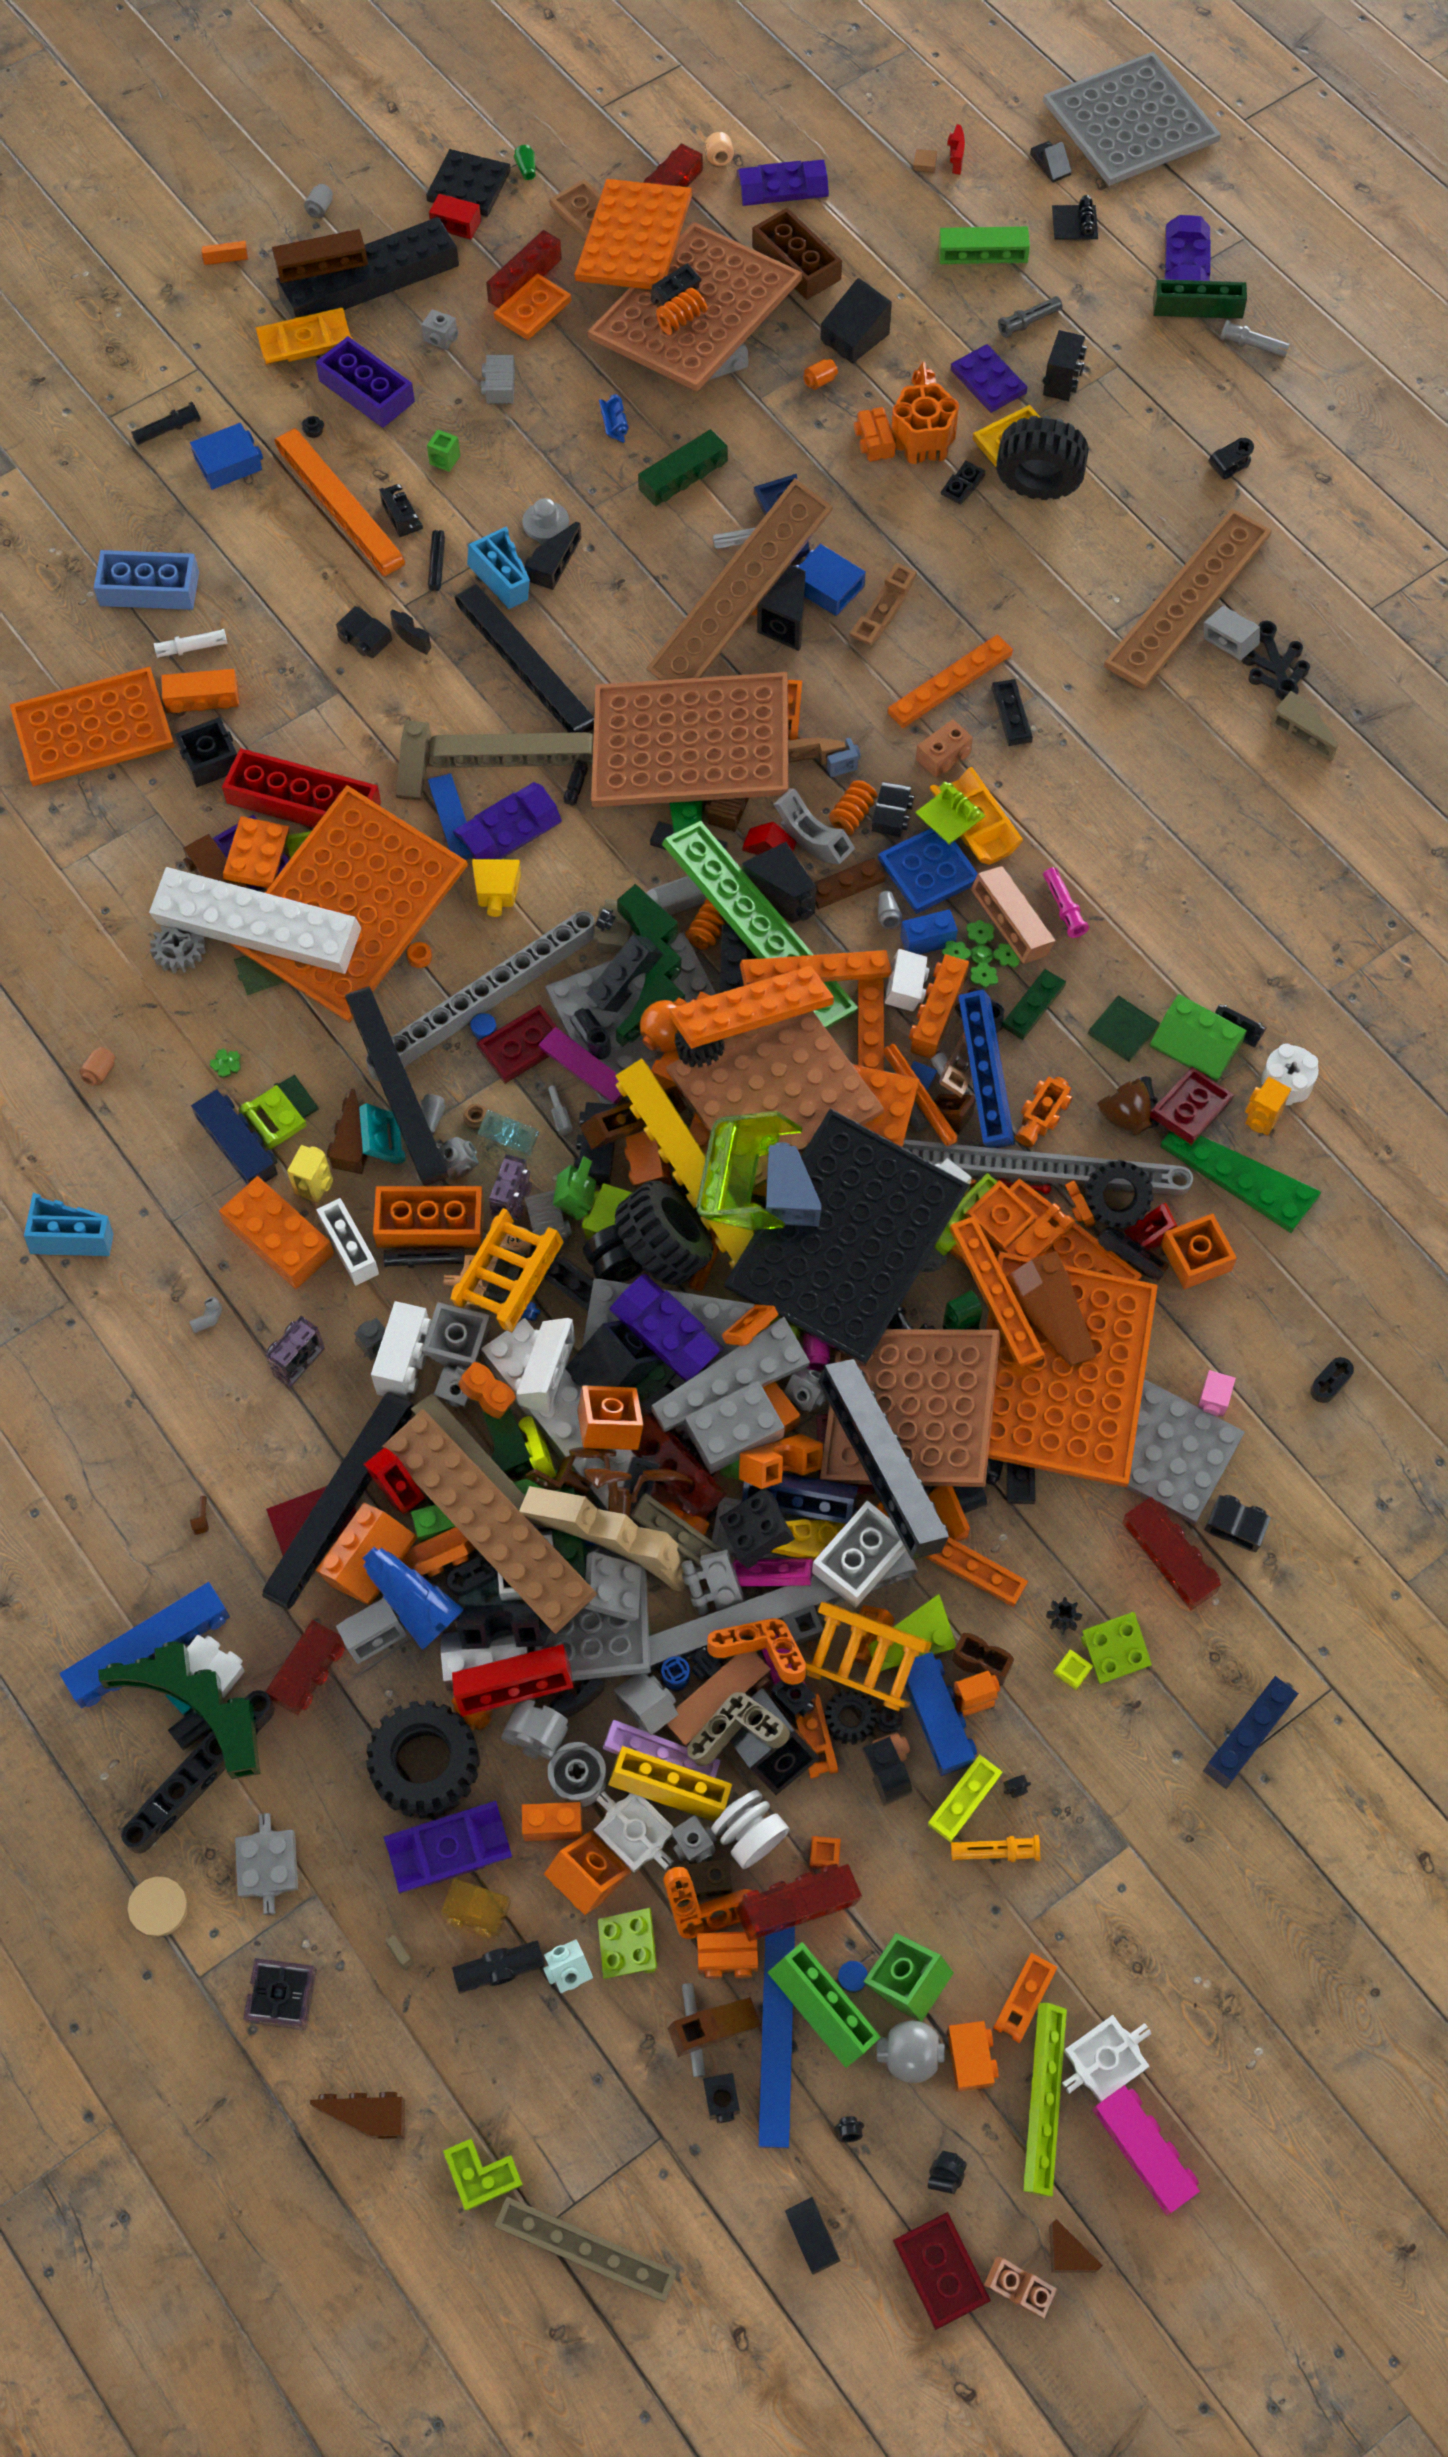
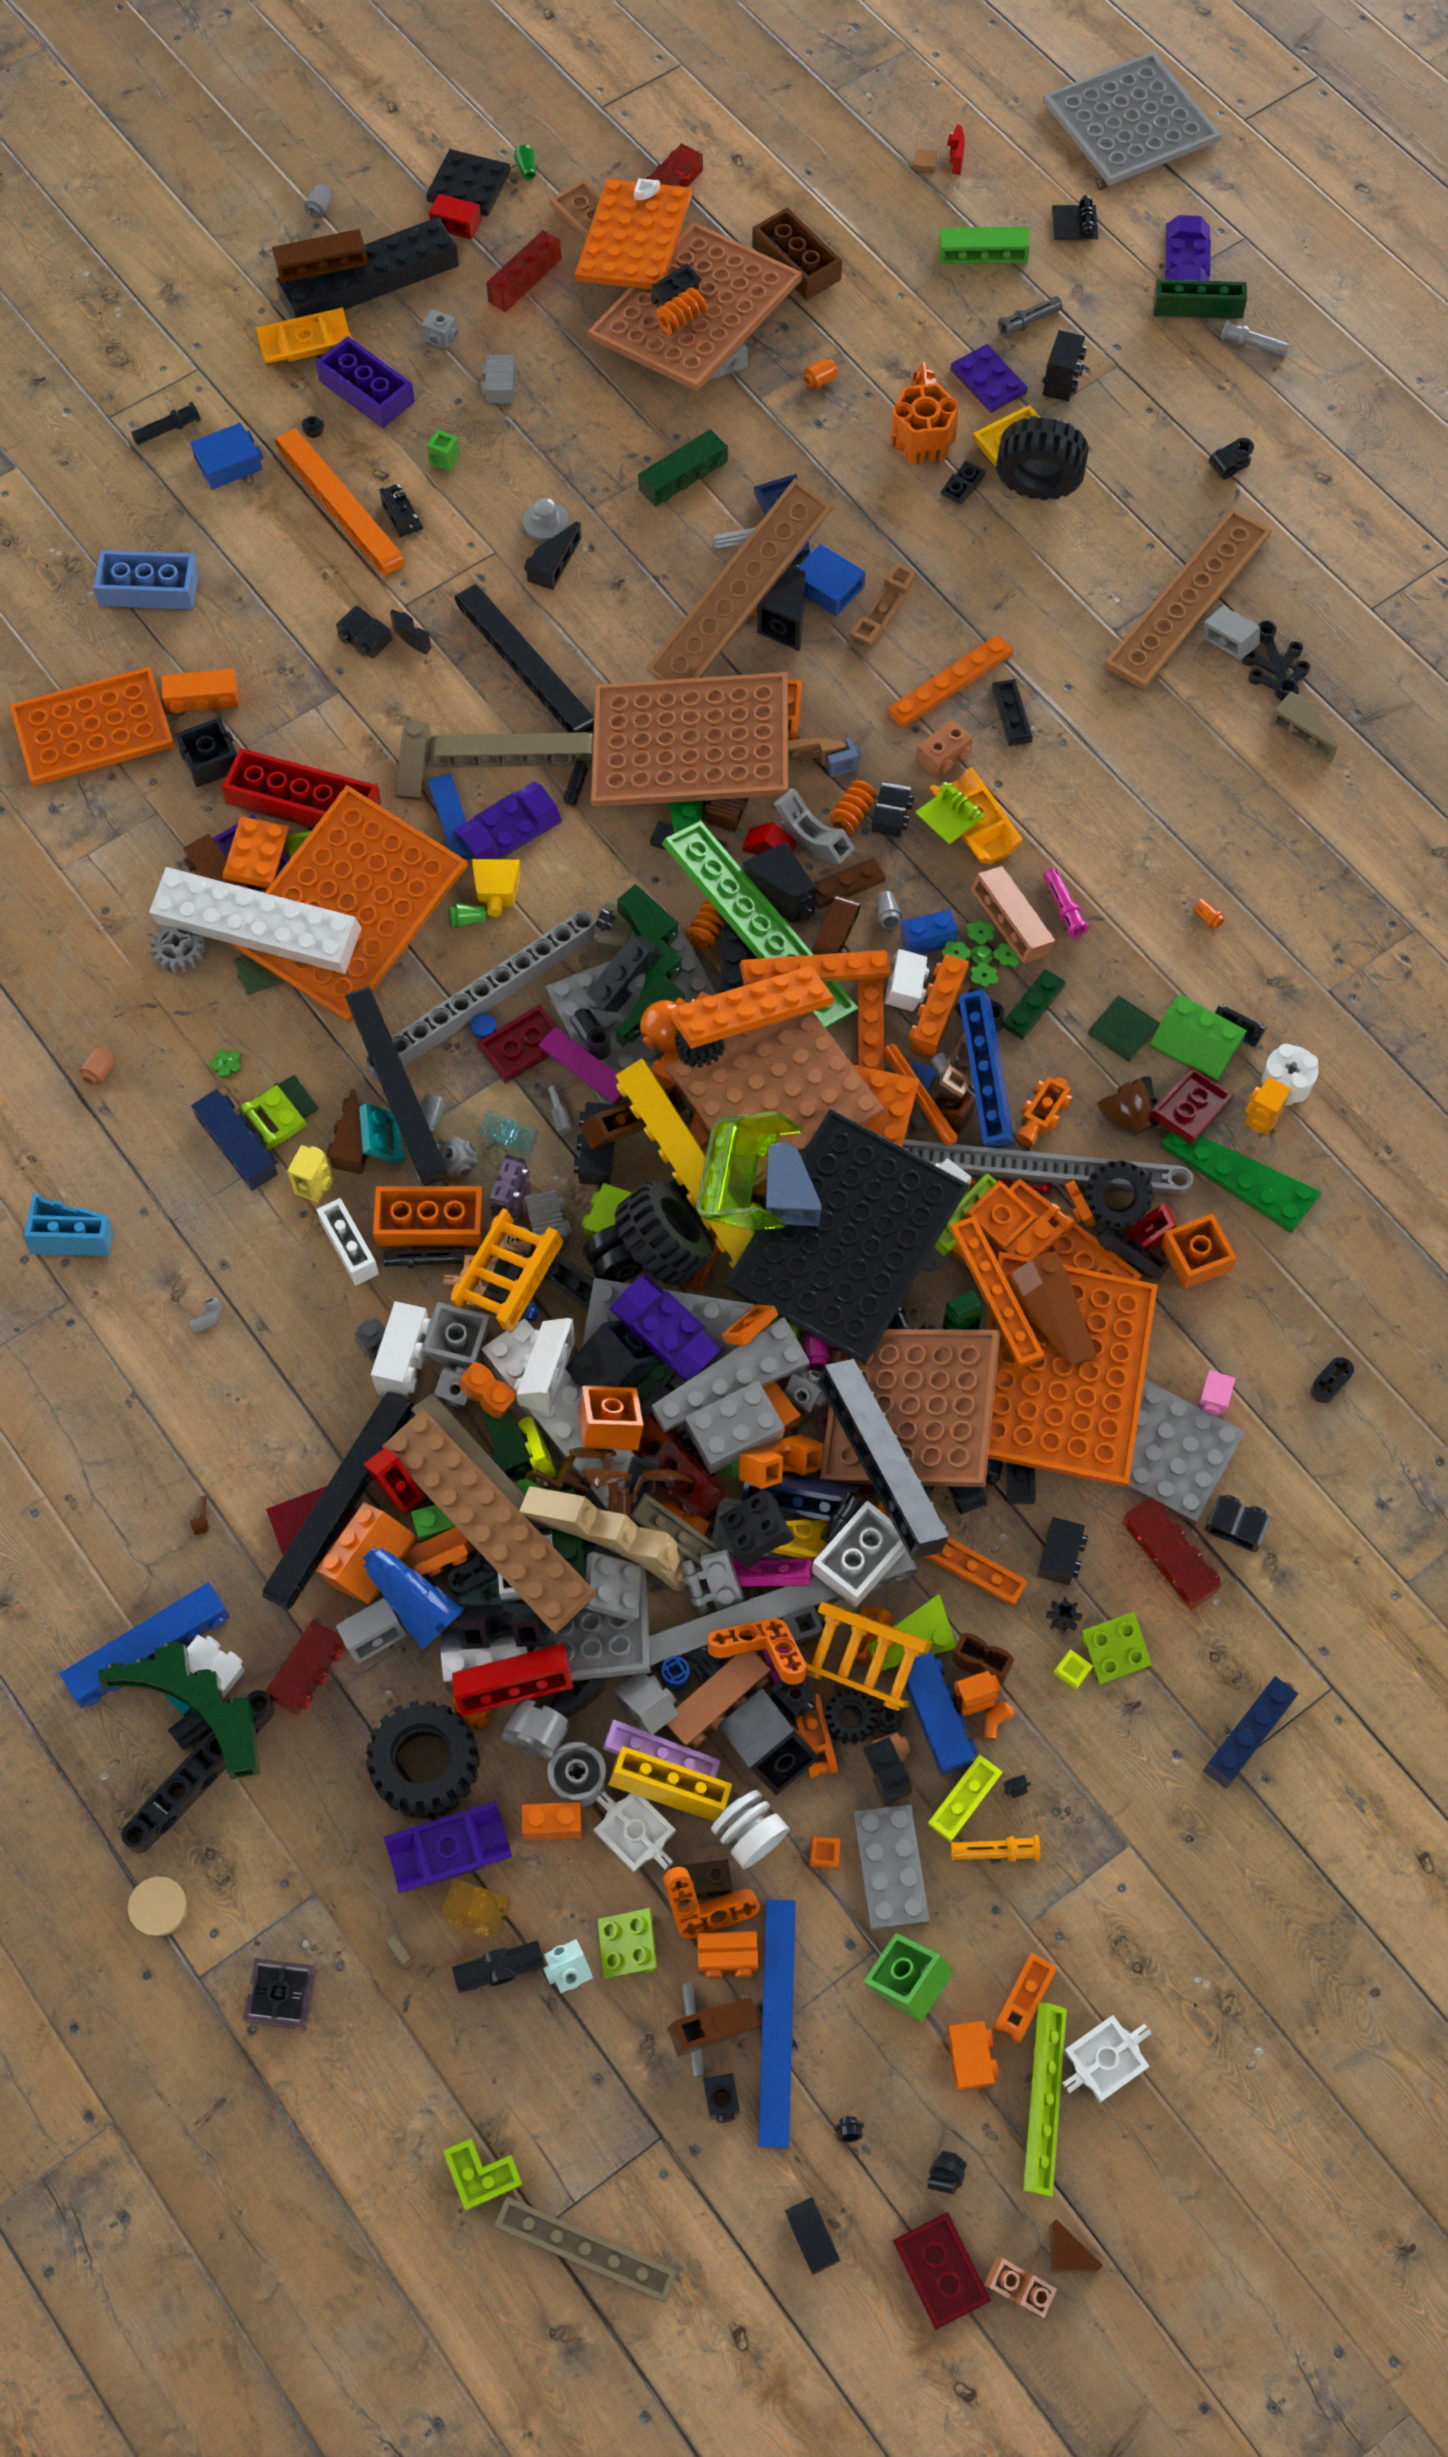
white pin [153,629,228,658] -> none
orange slope [202,241,248,265] -> none
orange brick [219,1176,334,1290] -> none
light grey plate [235,1813,298,1915] -> none
clear purple piece [265,1316,325,1388] -> none
reddish brown slope [310,2092,405,2140] -> none
orange tile [406,942,432,968] -> none
black axle [428,530,445,591] -> none
medium nougat plate [463,1104,489,1129] -> none
dark azure wedge [467,526,530,609] -> none
orange plate [494,273,572,341] -> none
orange slope [544,1830,632,1915] -> none
bright green piece [553,1156,596,1221] -> none
blue hinge [599,394,629,443] -> none
orange brick [624,1131,672,1188] -> none
light grey piece [646,876,706,916] -> none
light grey brick [670,1815,717,1864] -> none
dark tan beam [687,1692,790,1766] -> none
light nougat head [704,132,734,166] -> none
clear red brick [736,1864,862,1942] -> none
dark purple piece [737,159,829,206] -> none
bright green brick [767,1942,881,2068] -> none
black slope [820,278,892,364] -> none
blue tile [838,1961,868,1993] -> none
orange brick [854,407,896,462] -> none
light grey brick [877,2020,945,2083] -> none
blue plate [878,828,978,914] -> none
orange slope [929,1486,970,1542] -> none
slope [1030,141,1071,183] -> none
dark pink brick [1092,2085,1200,2216] -> none
none -> bright green cone [448,903,486,928]
none -> white tile [633,178,660,200]
none -> reddish brown beam [811,895,861,955]
none -> black pin [820,1490,863,1544]
none -> light grey plate [853,1804,930,1931]
none -> orange arm [983,1702,1015,1740]
none -> black brick [1037,1517,1088,1585]
none -> orange pin [1192,899,1225,930]

